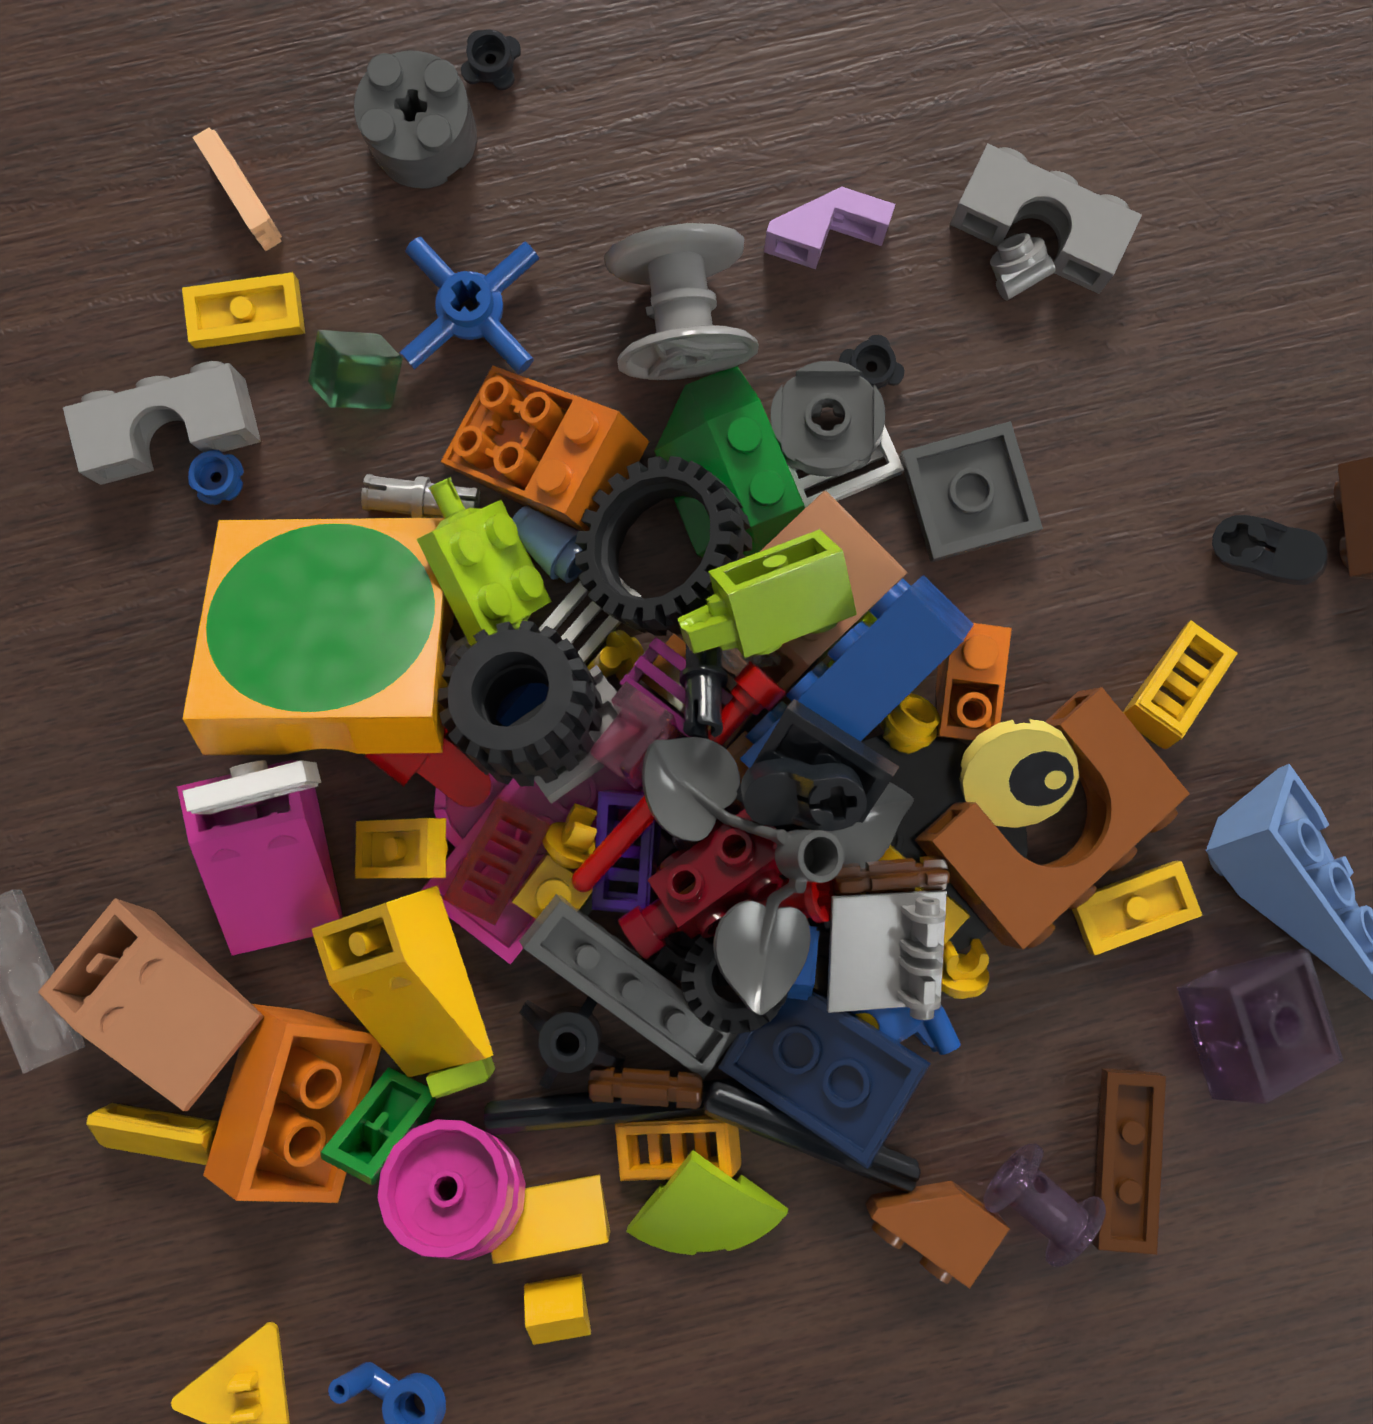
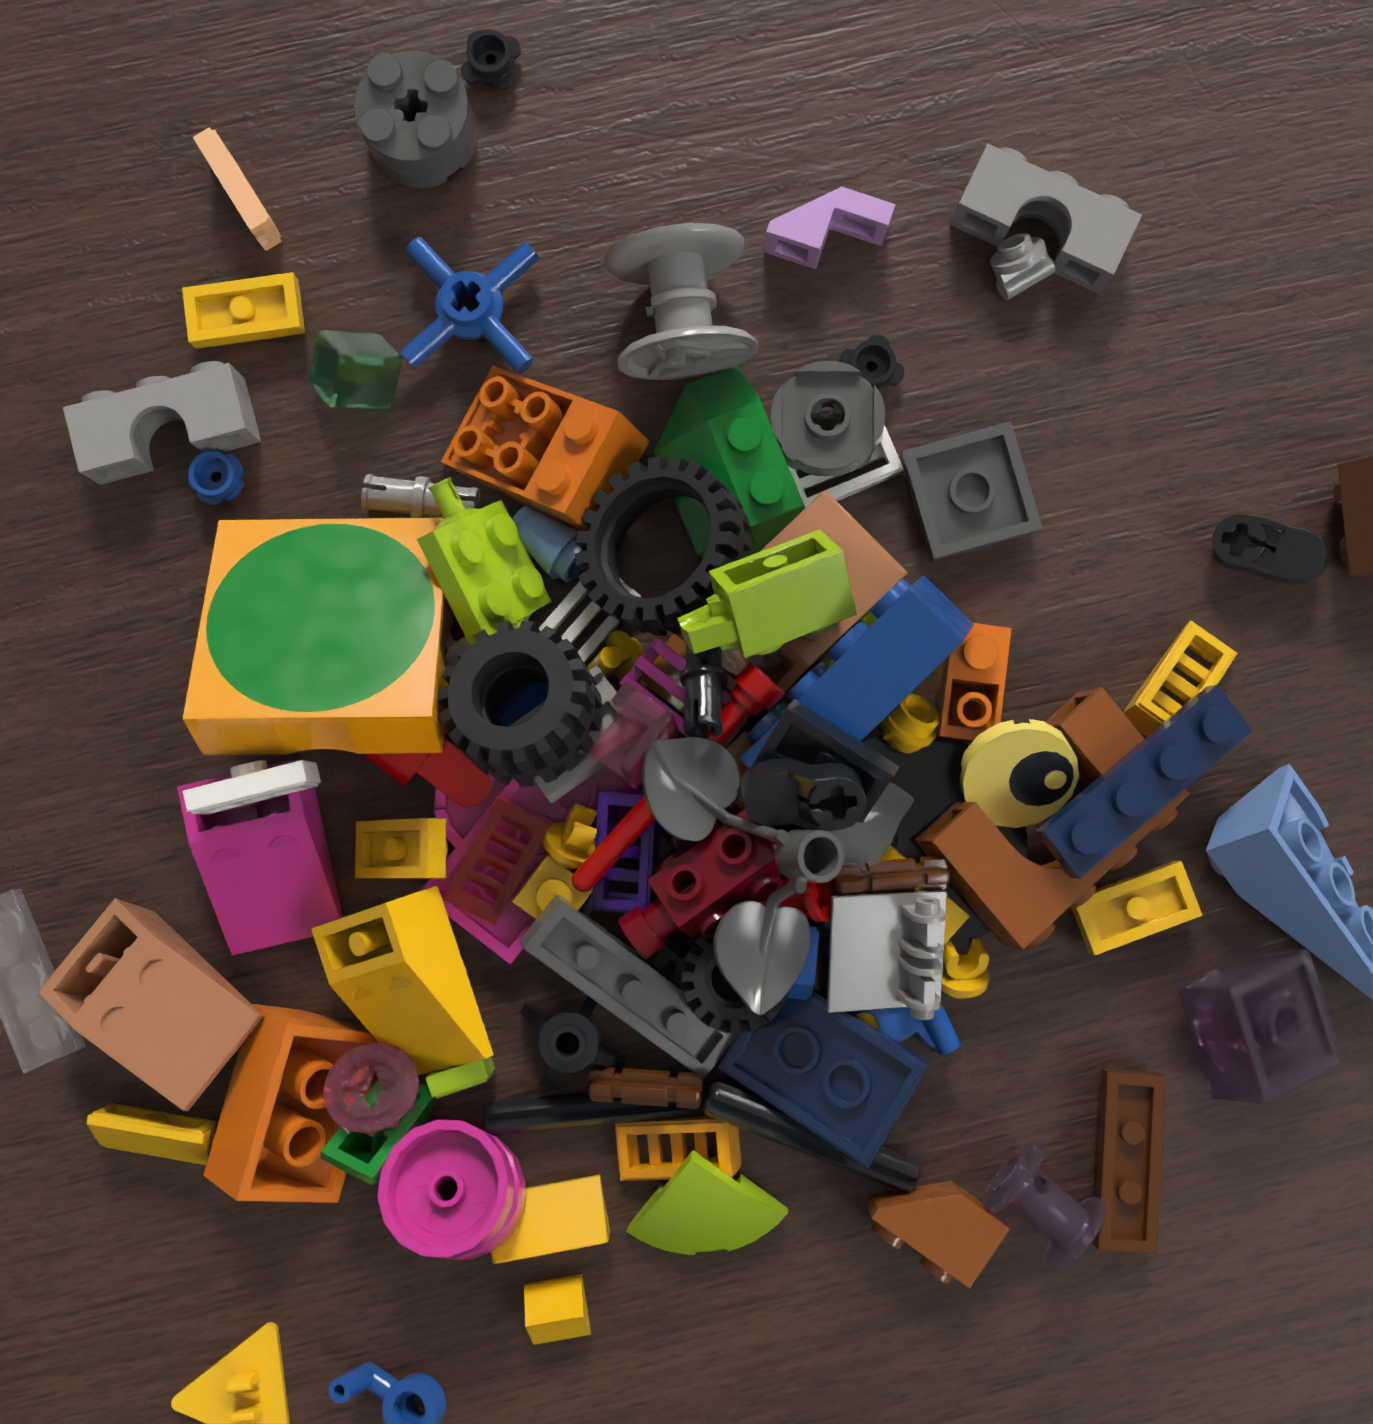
none -> clear pink gear [324,1043,421,1137]
none -> dark blue plate [1035,685,1252,879]

